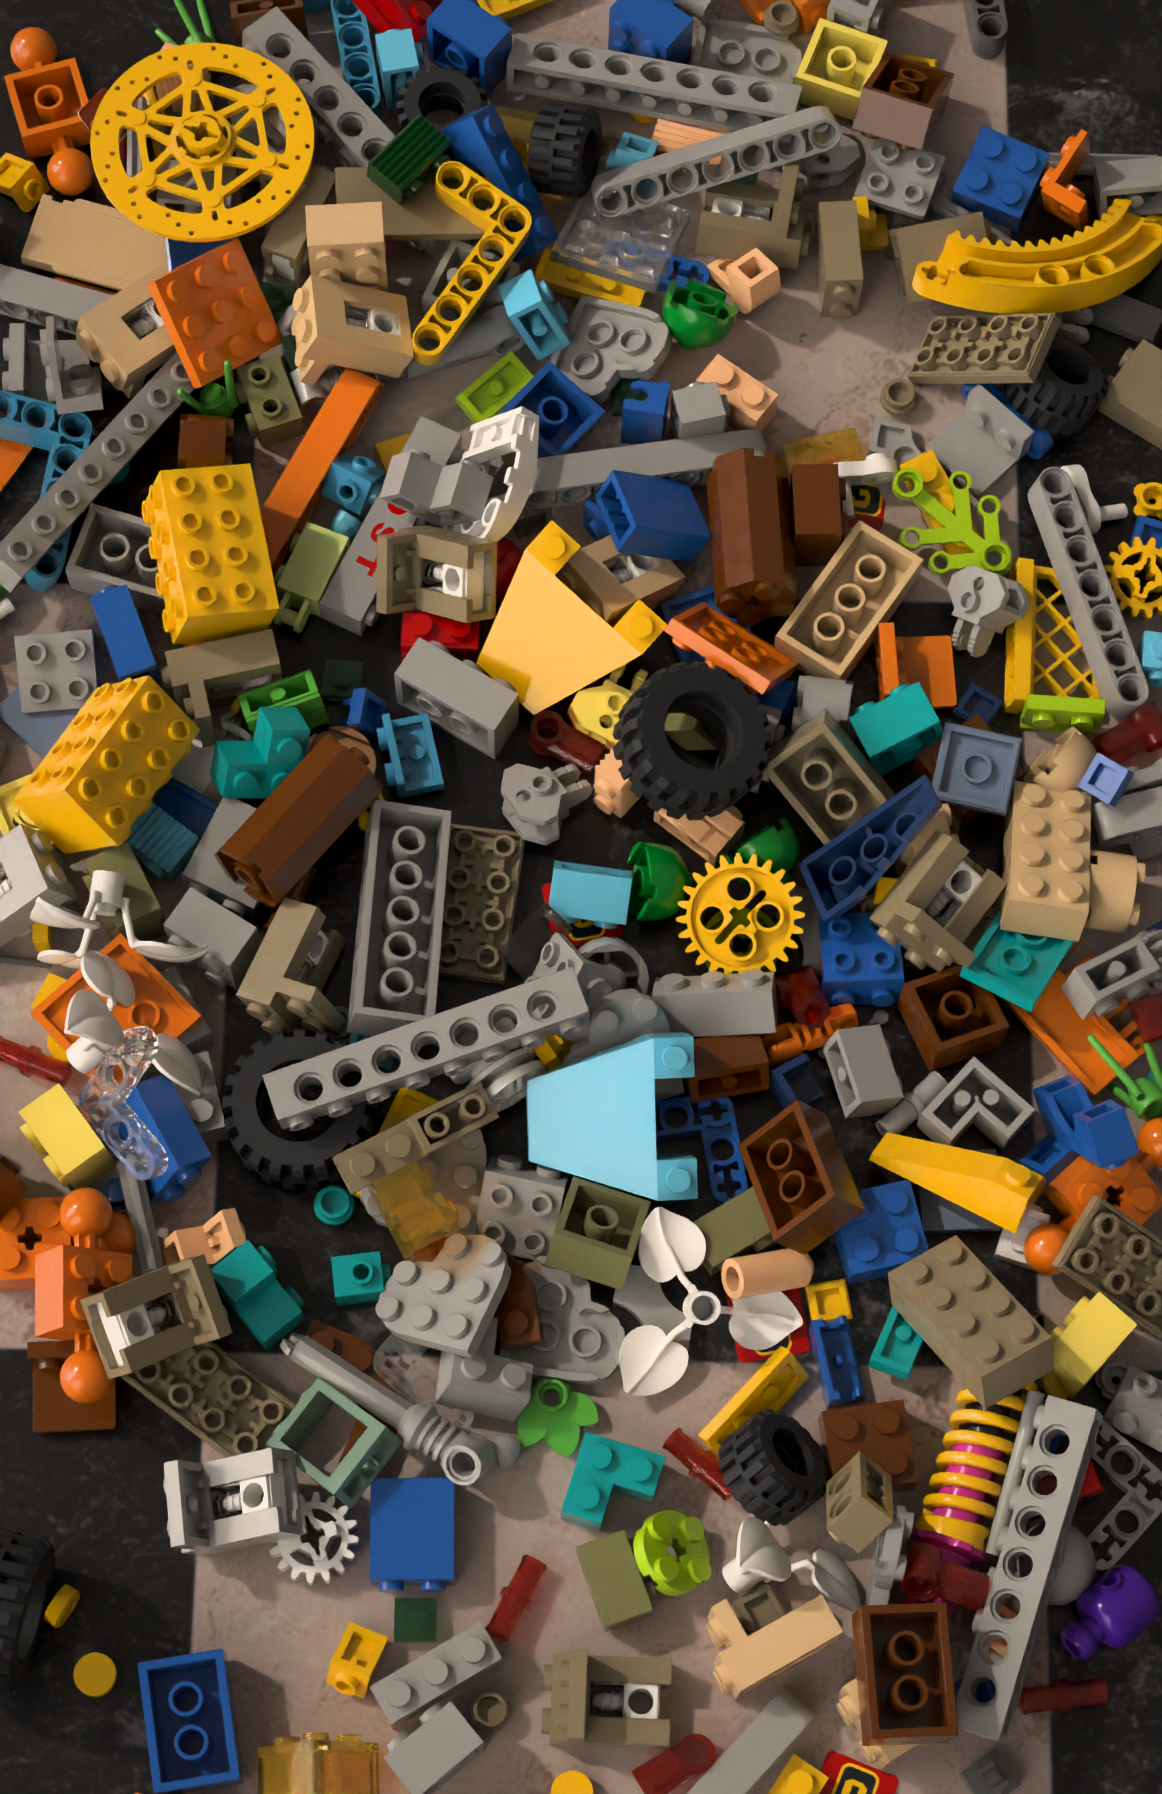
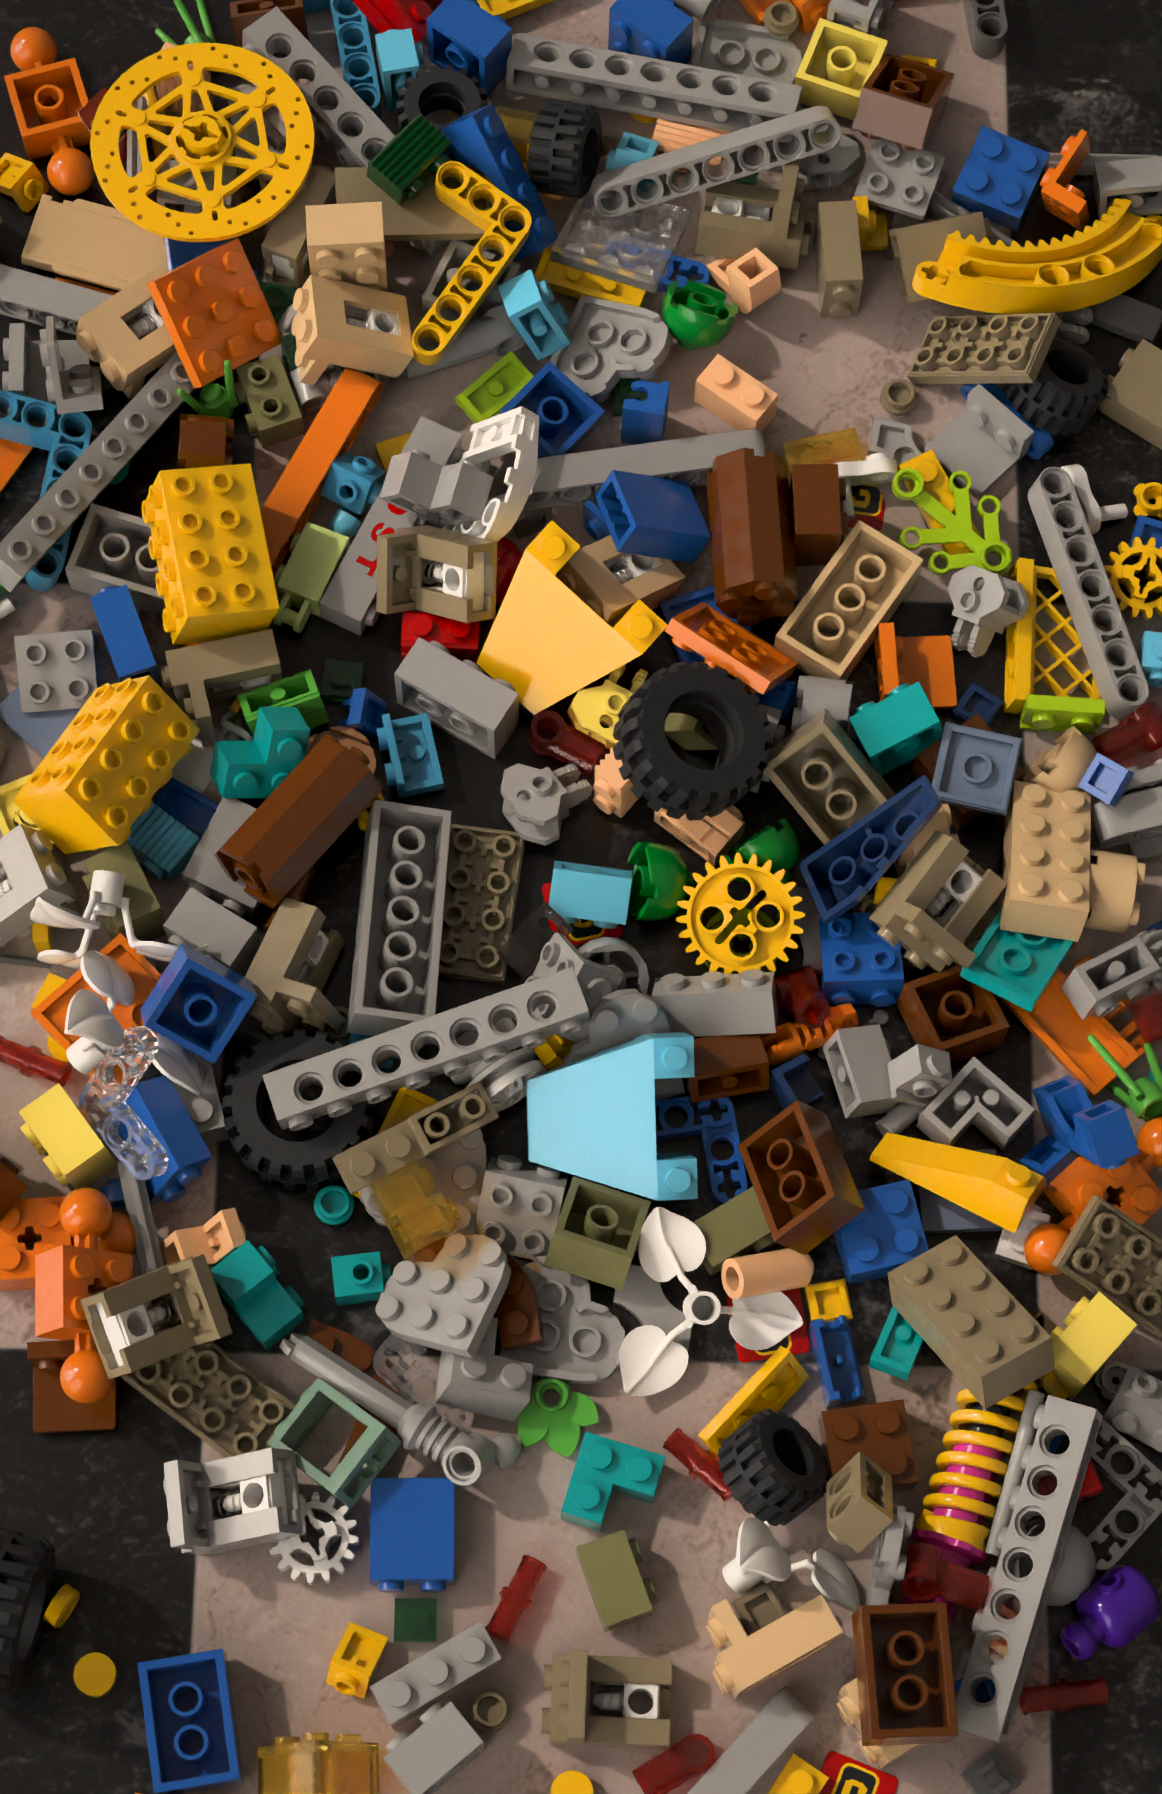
lime plate [633,1510,712,1596] -> none
light grey brick [669,381,730,439] -> none
none -> blue brick [140,943,257,1063]
none -> light grey brick [887,1044,953,1108]

